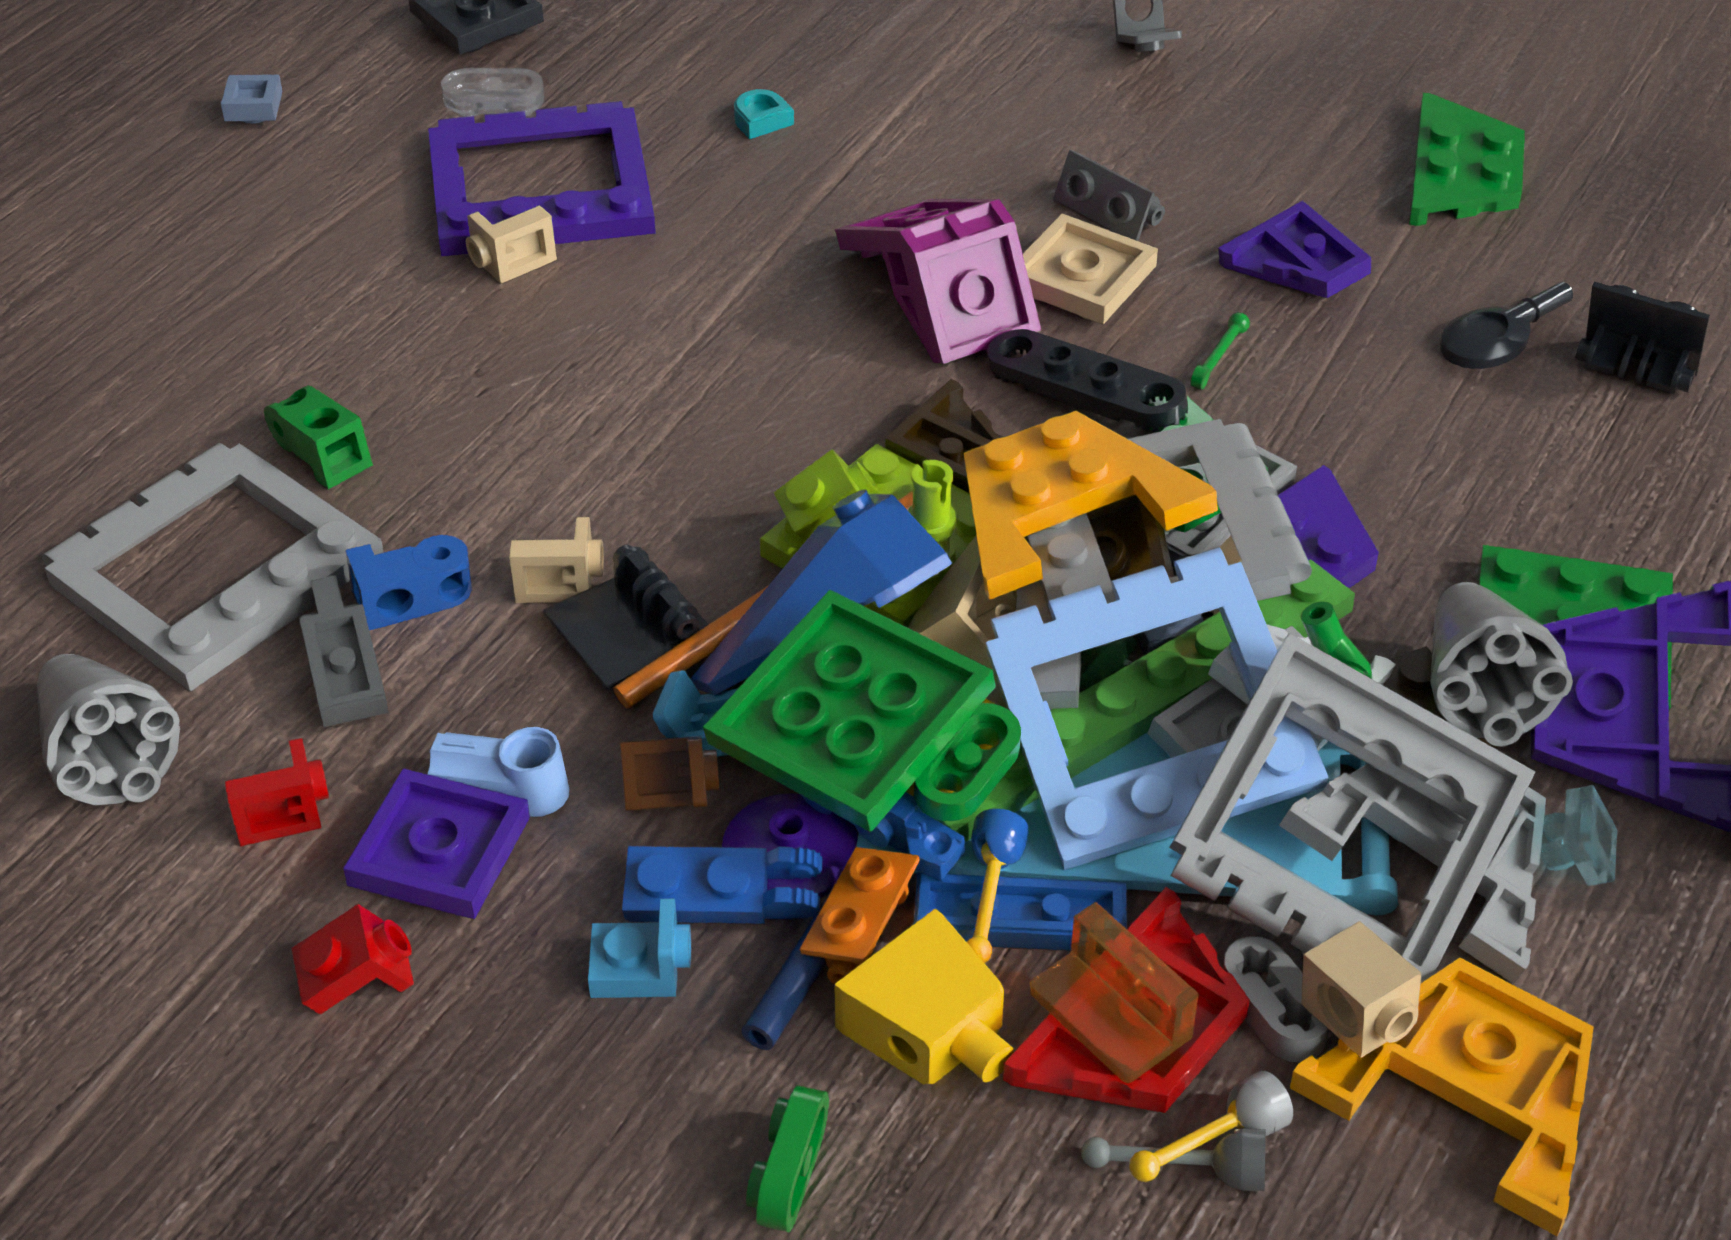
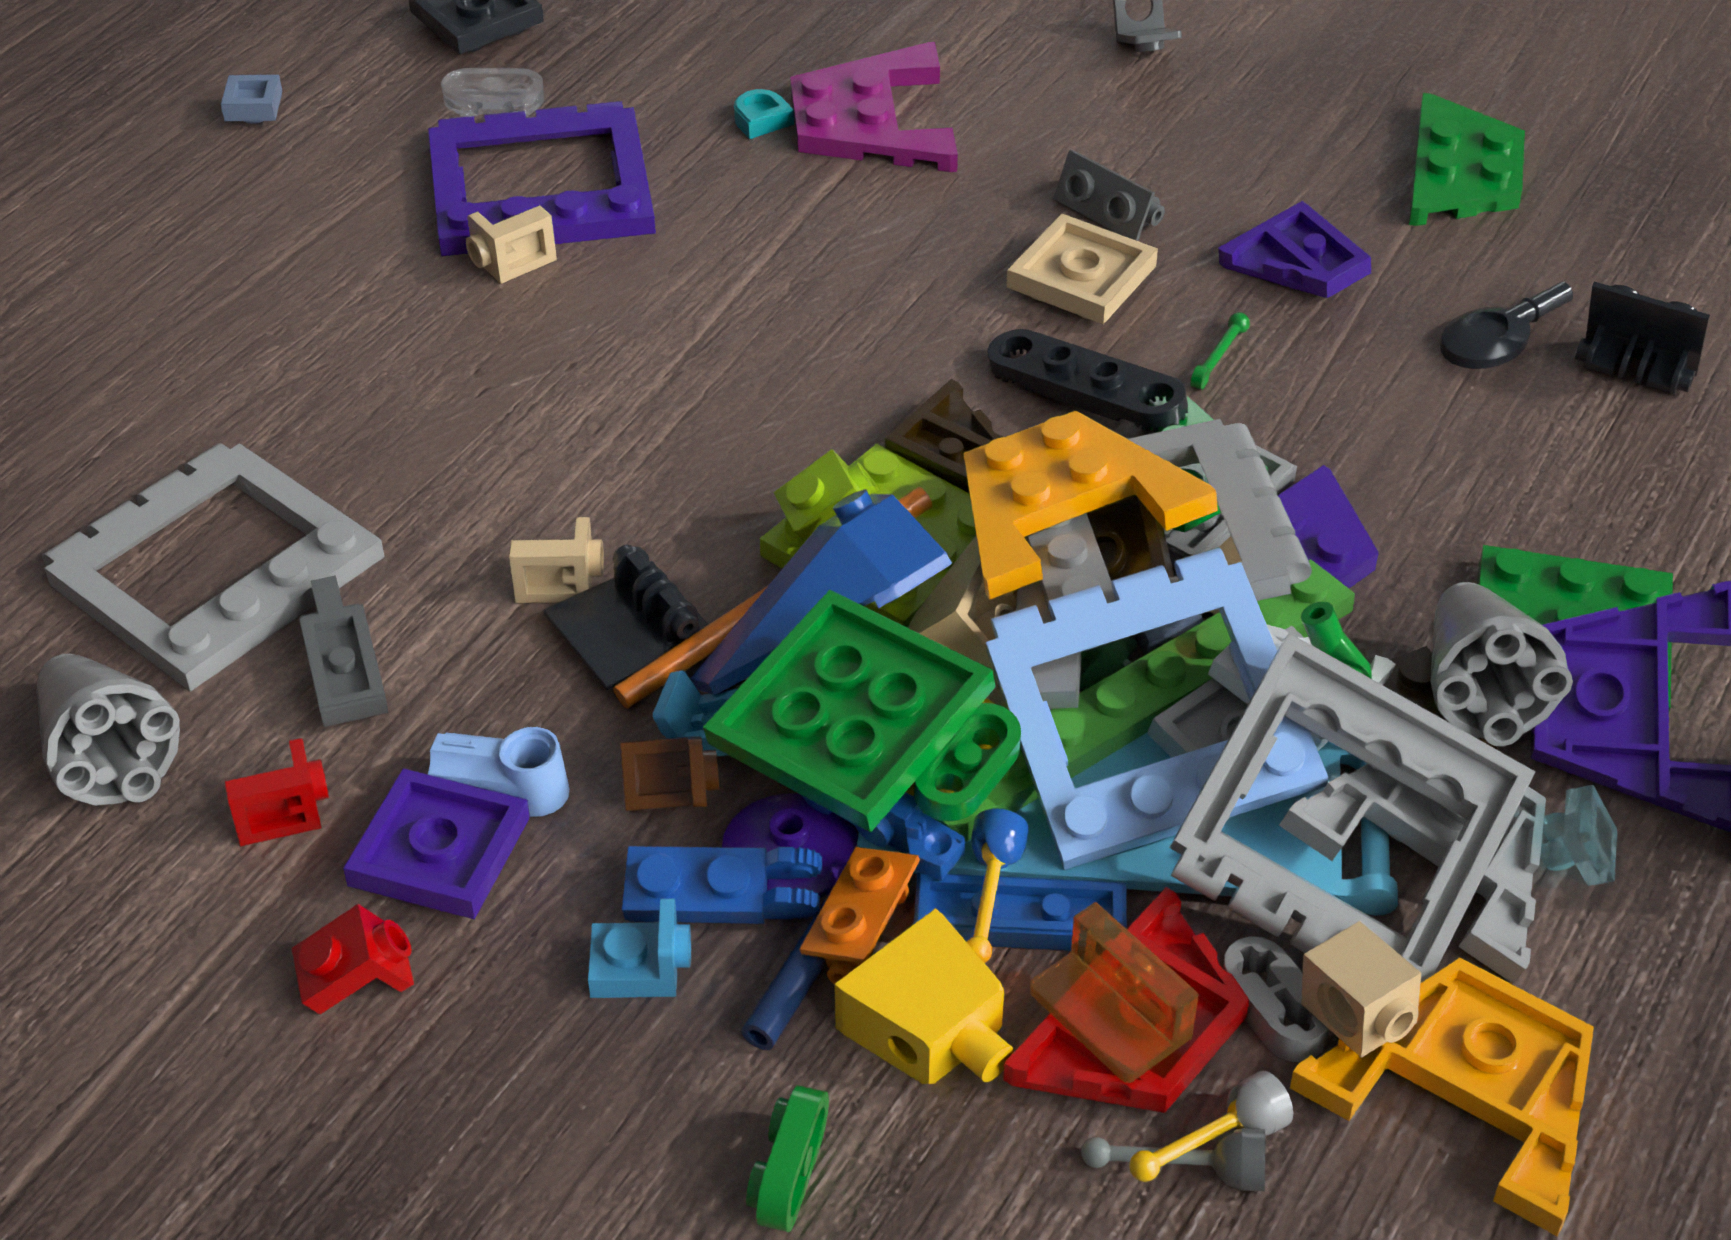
green leg [264,385,373,490] -> none
blue leg [345,535,472,631] -> none
magenta bracket [835,199,1041,364] -> none
lime pin [908,460,957,581] -> none
none -> magenta wing [790,42,958,172]

